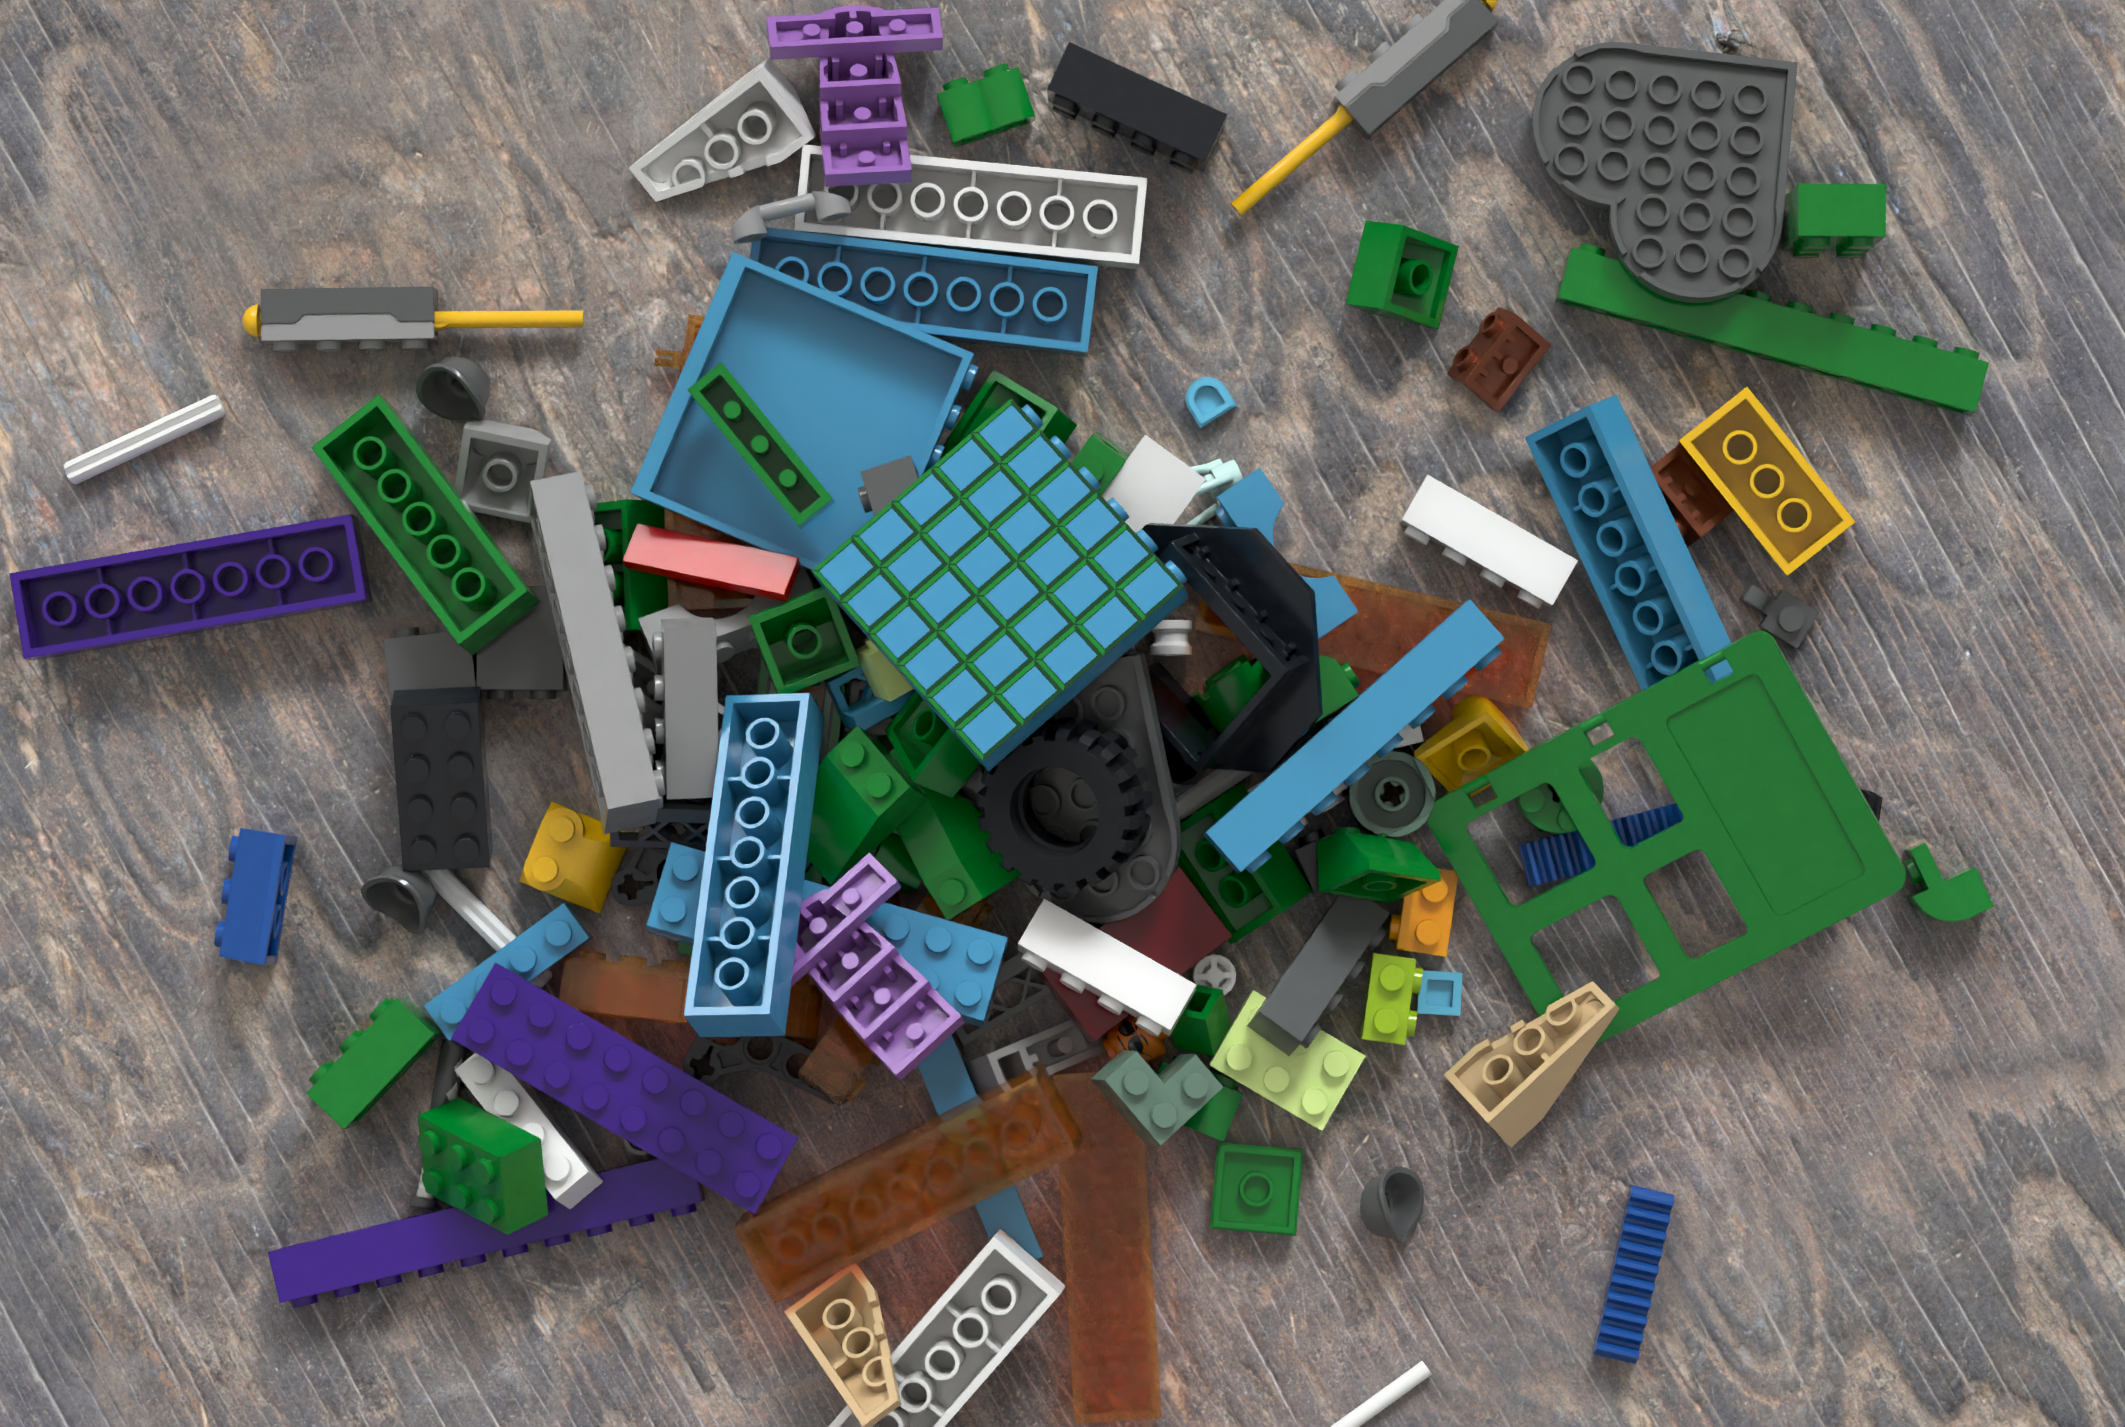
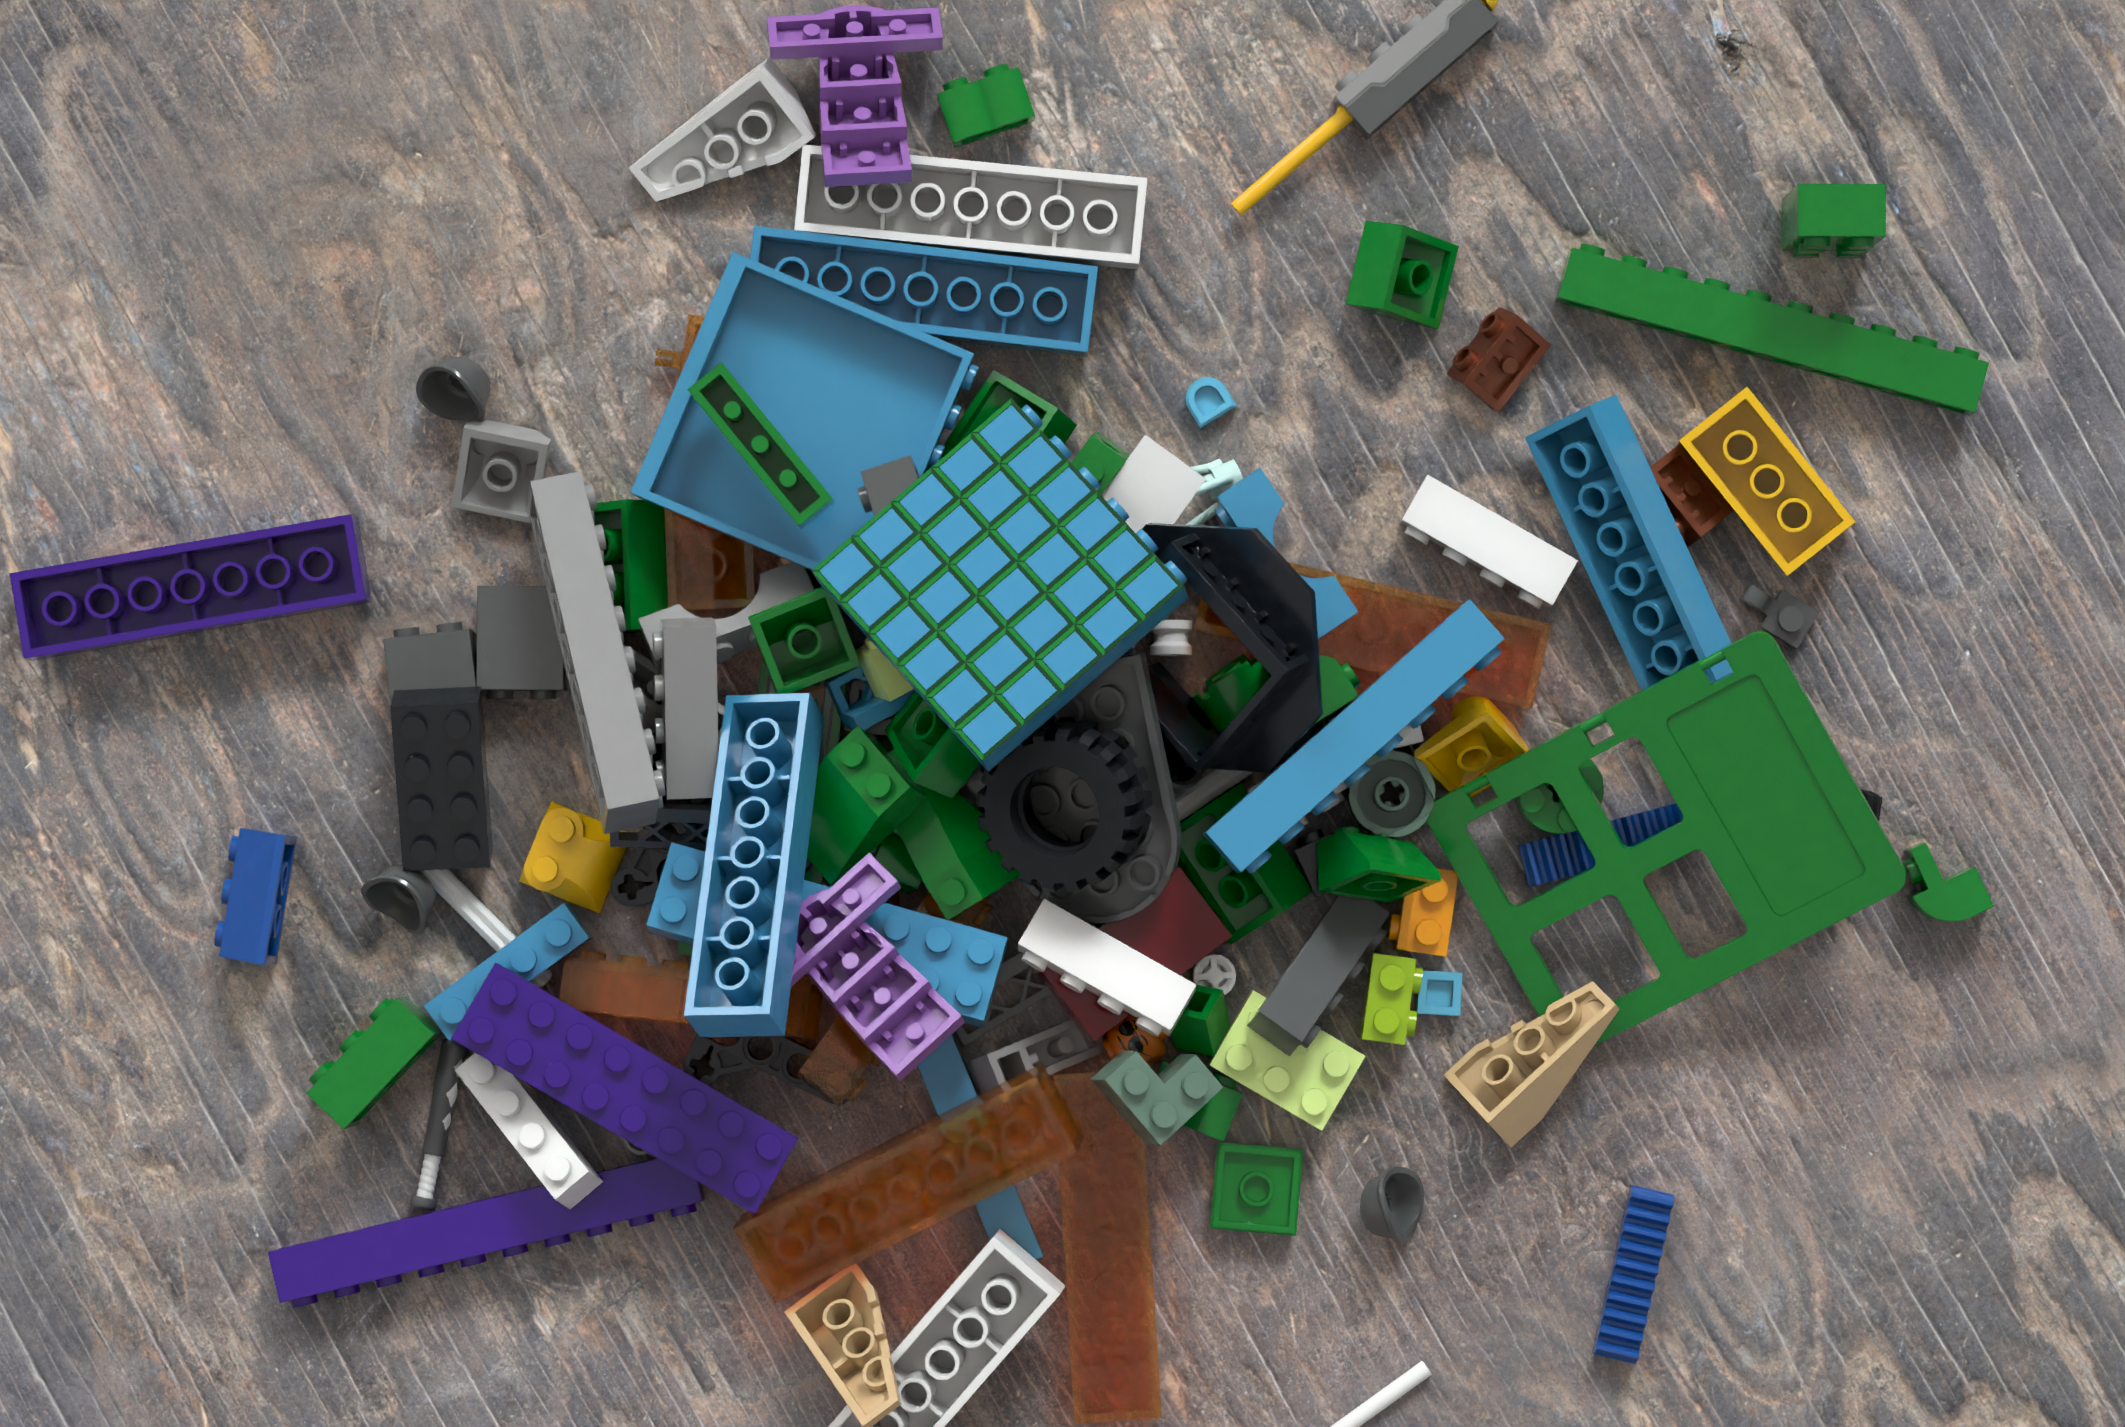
white axle [64,395,226,484] -> none
piece [242,287,584,352] -> none
green brick [311,394,541,655] -> none
green brick [417,1097,548,1235] -> none
tile [623,524,801,602] -> none
light grey bar [731,191,852,244] -> none
black brick [1047,42,1227,174] -> none
dark grey plate [1531,42,1798,303] -> none

